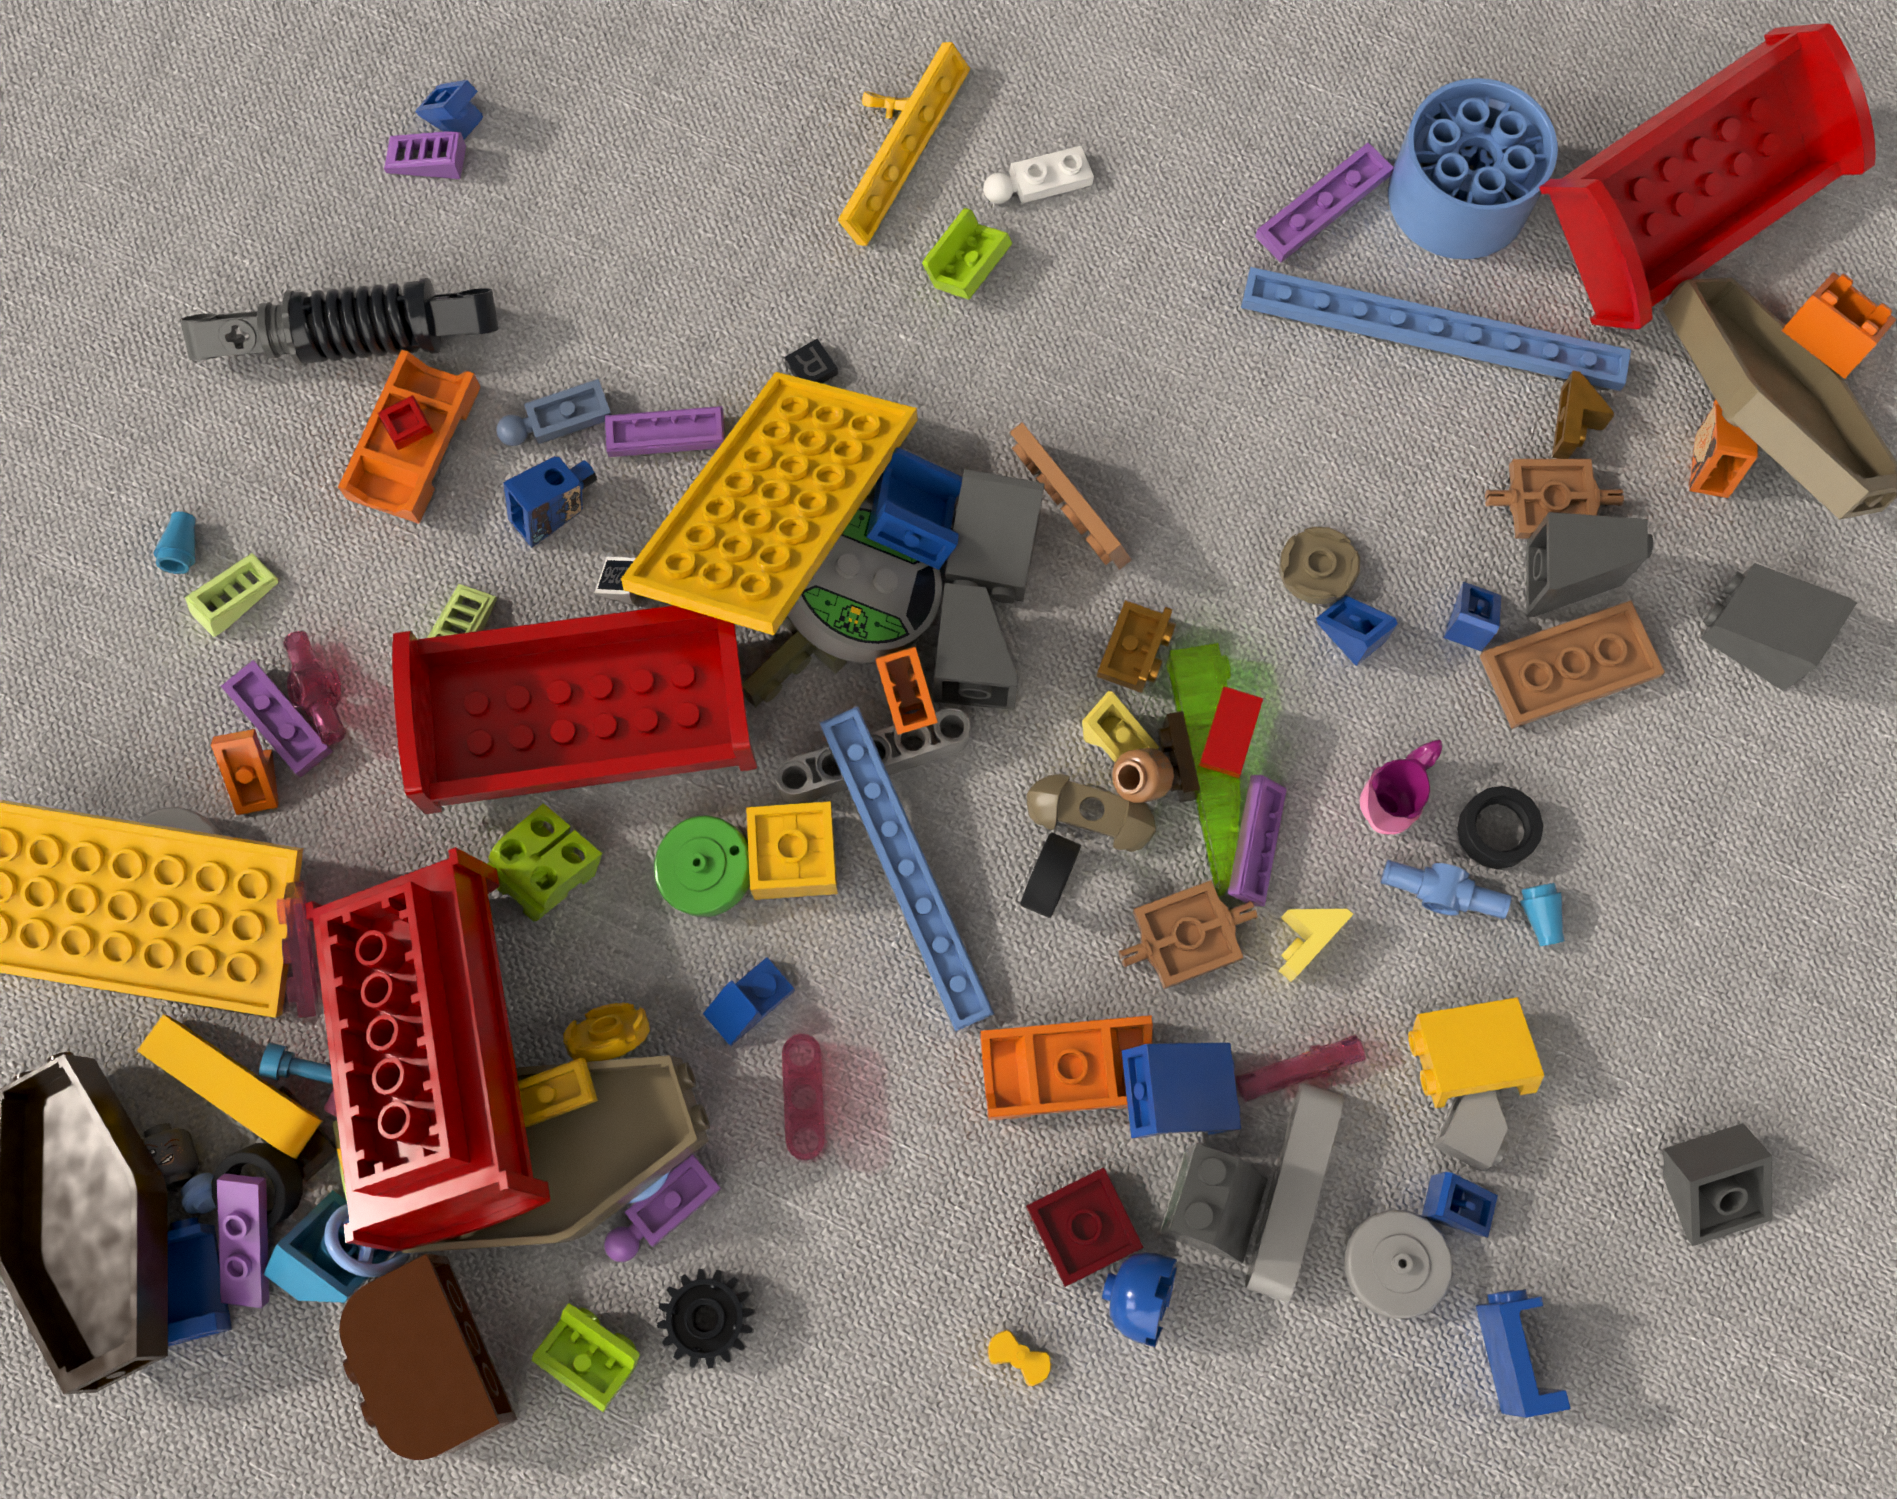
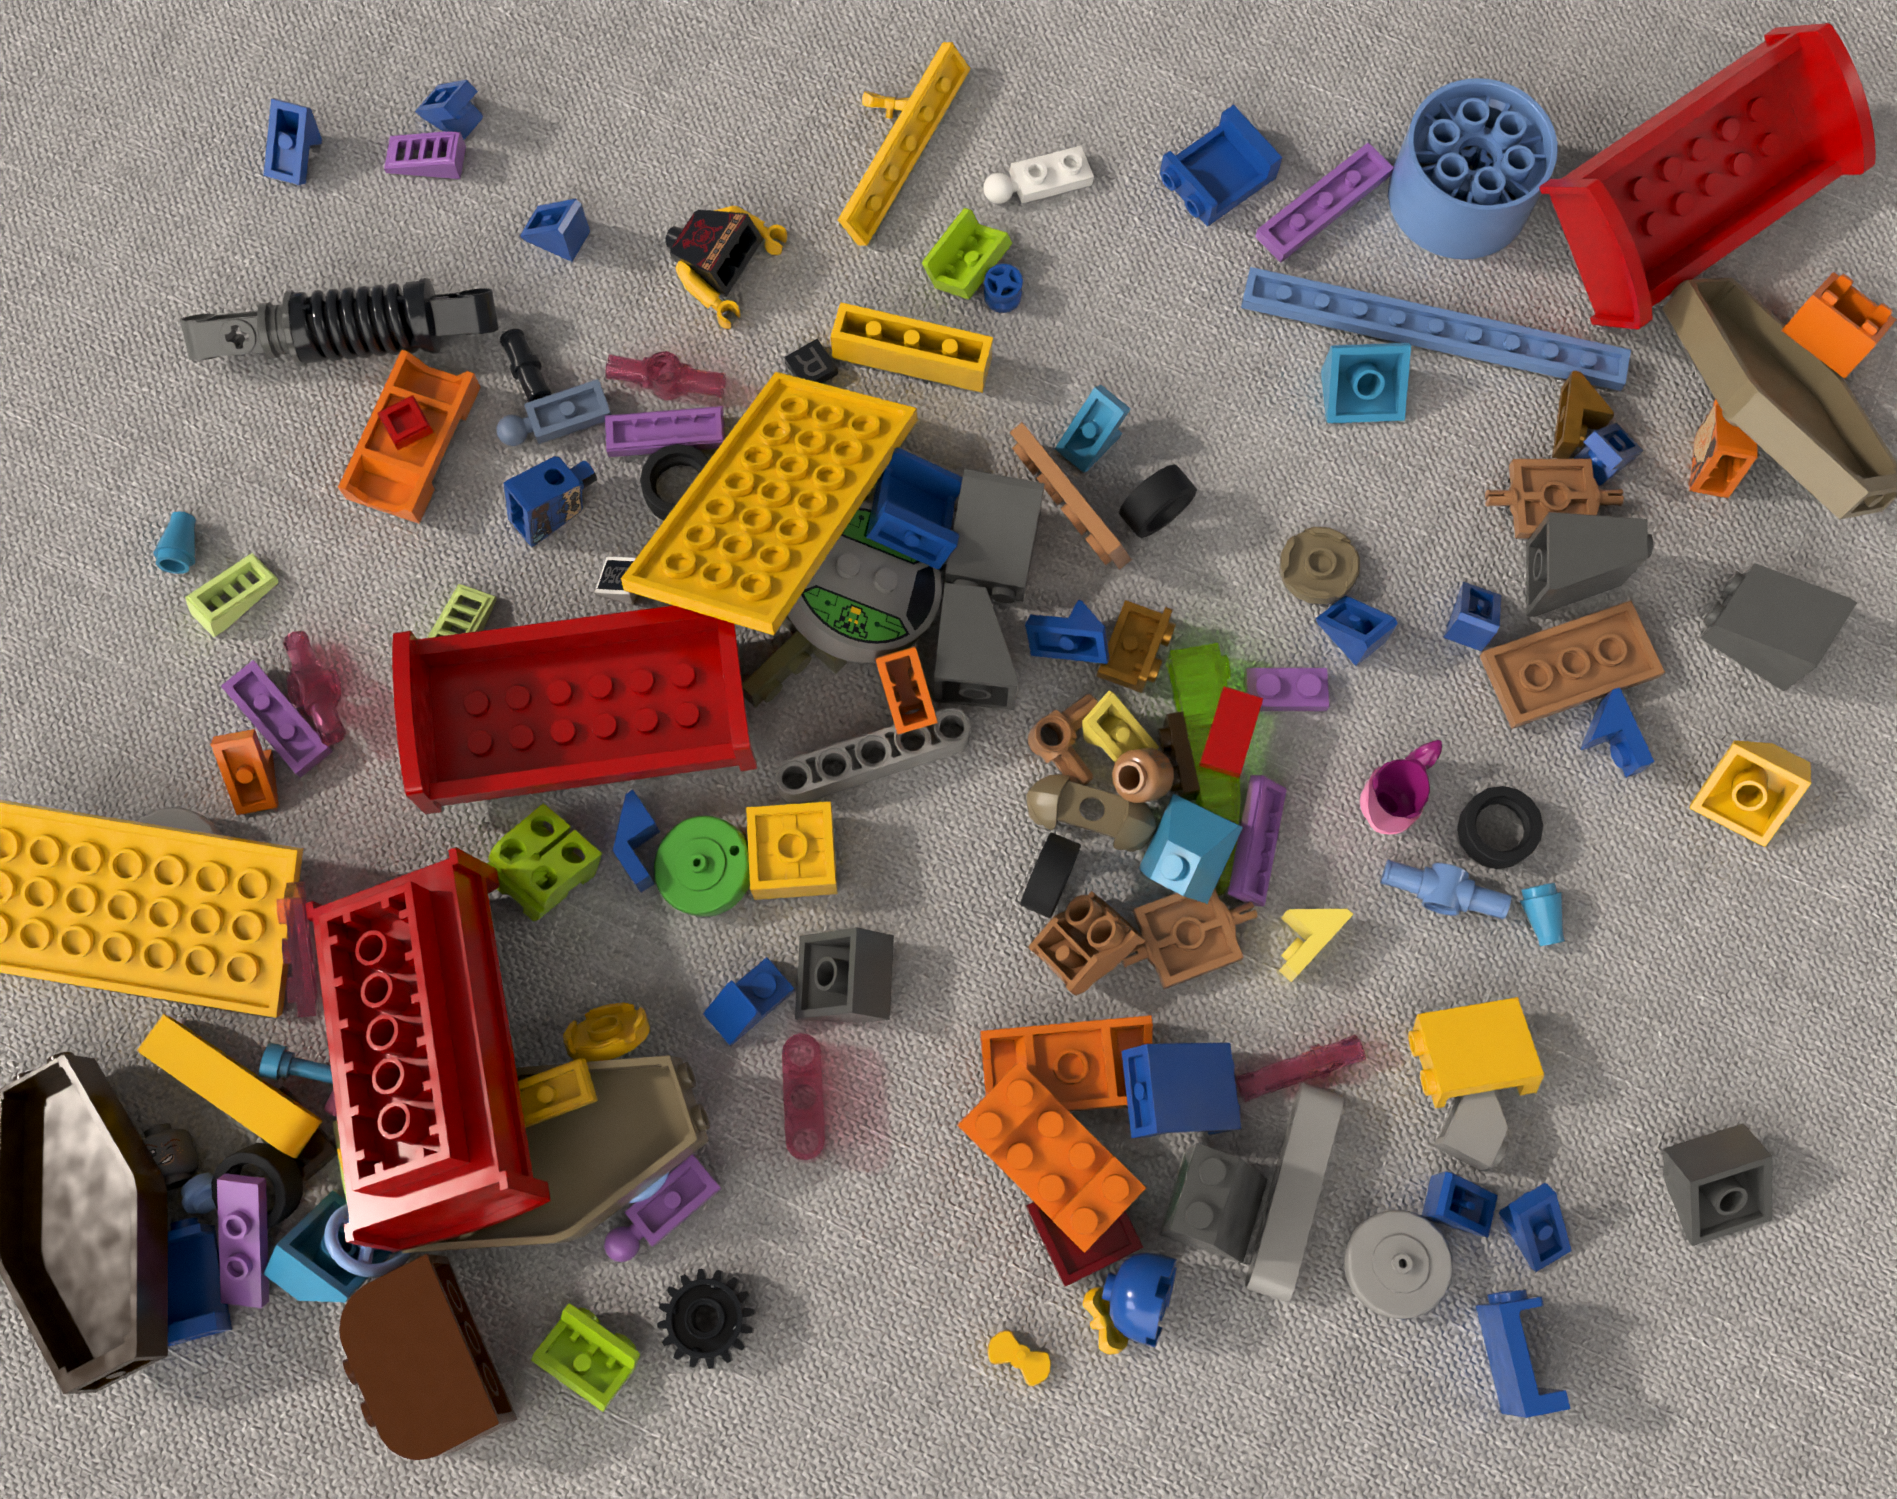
medium blue tile [820,706,994,1032] -> none
none -> blue slope [263,98,322,185]
none -> black pin [500,329,552,402]
none -> blue slope [520,198,590,262]
none -> clear pink pin [605,351,726,400]
none -> blue slope [612,789,660,893]
none -> black tyre [640,444,709,521]
none -> torso [665,205,787,329]
none -> dark grey slope [795,927,894,1023]
none -> yellow brick [830,302,993,393]
none -> orange piece [957,1061,1146,1253]
none -> blue wheel [984,264,1023,313]
none -> blue slope [1025,600,1110,664]
none -> medium nougat axle [1028,694,1098,785]
none -> medium nougat slope [1028,891,1145,996]
none -> dark azure slope [1055,385,1131,473]
none -> yellow piece [1083,1287,1128,1355]
none -> black tyre [1119,464,1197,538]
none -> dark azure slope [1138,794,1243,904]
none -> blue panel [1160,104,1283,227]
none -> medium lavender plate [1244,668,1329,711]
none -> dark azure slope [1321,343,1411,423]
none -> blue slope [1499,1182,1572,1273]
none -> blue slope [1574,423,1644,486]
none -> blue slope [1580,687,1654,778]
none -> yellow slope [1689,740,1811,847]

